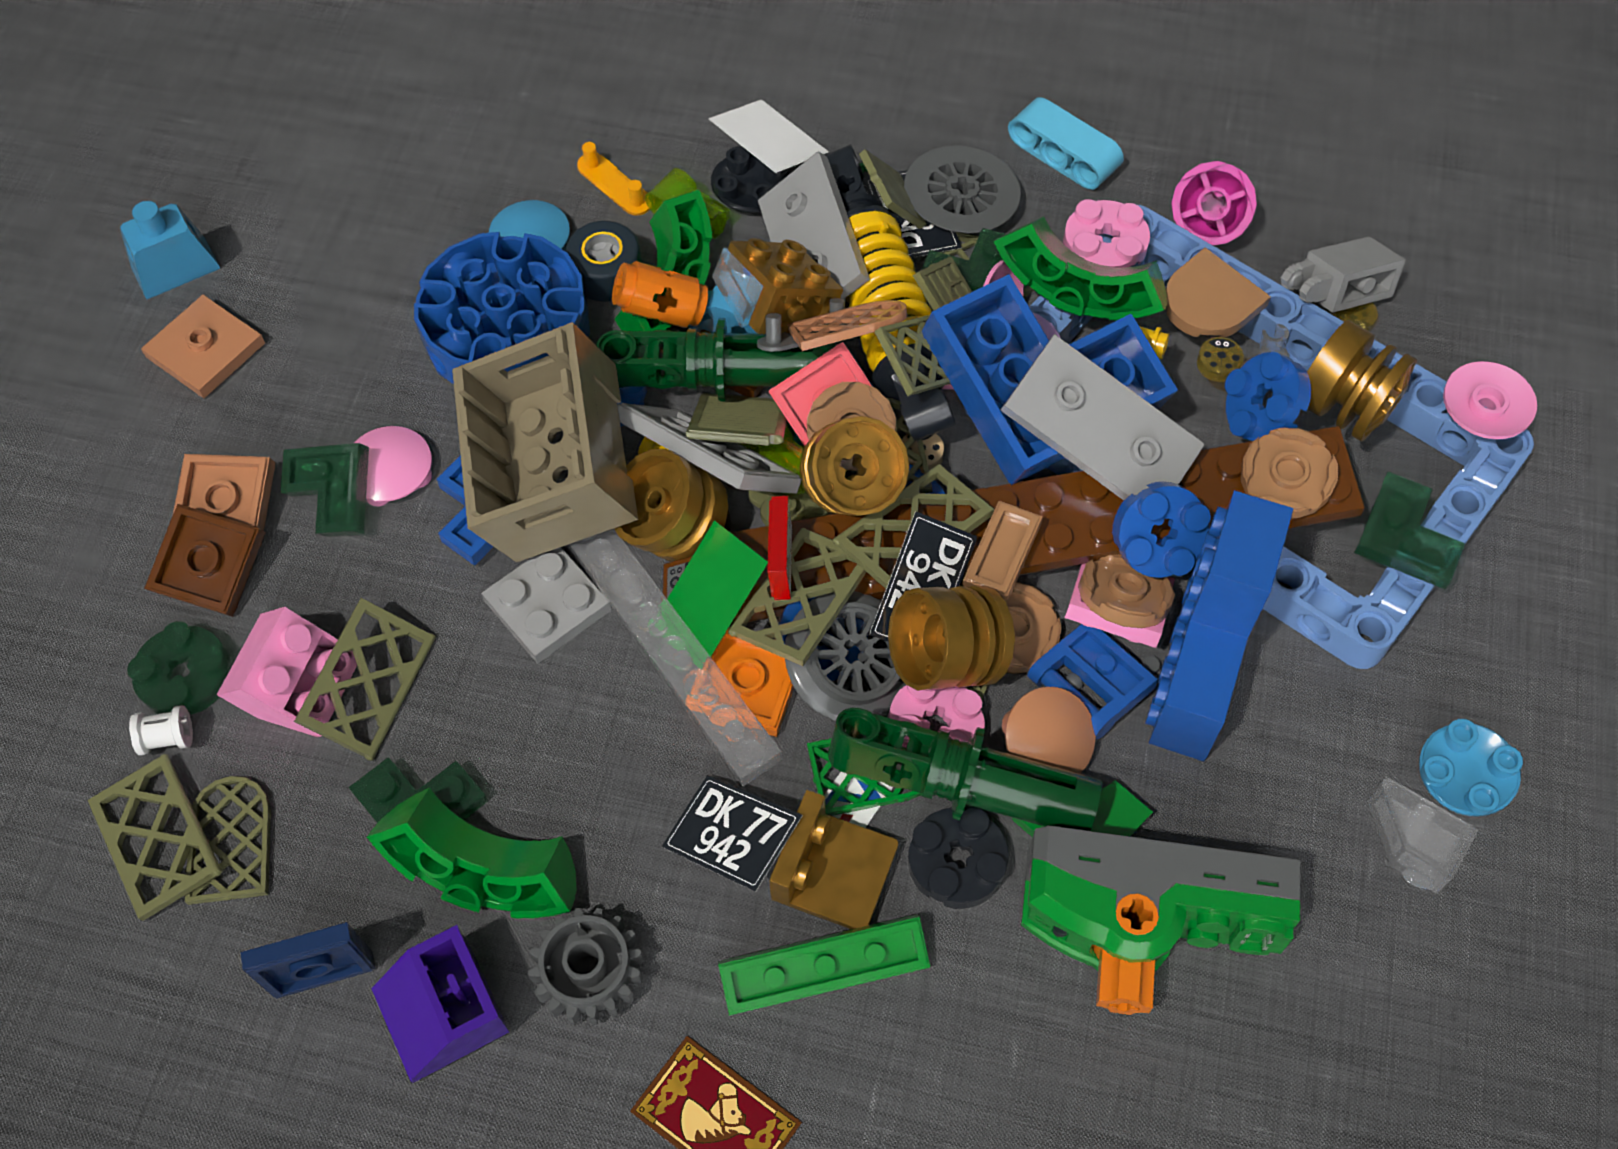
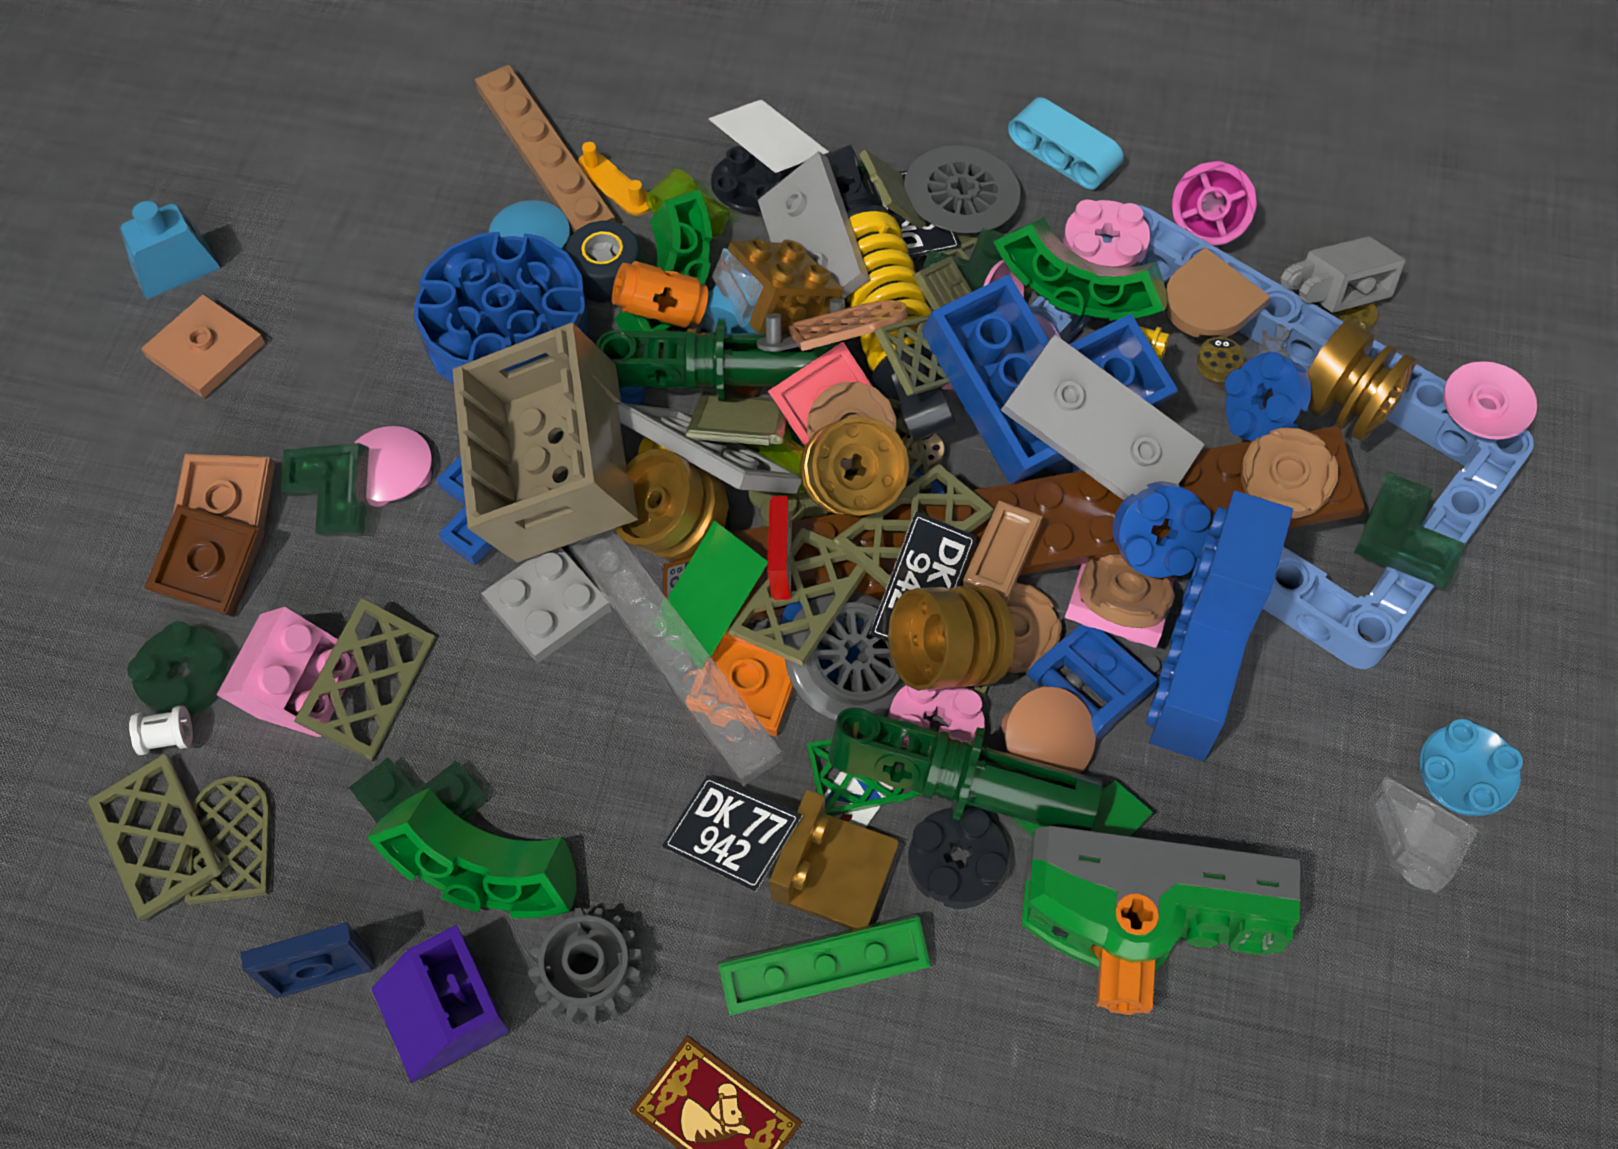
none -> medium nougat plate [475,65,615,233]

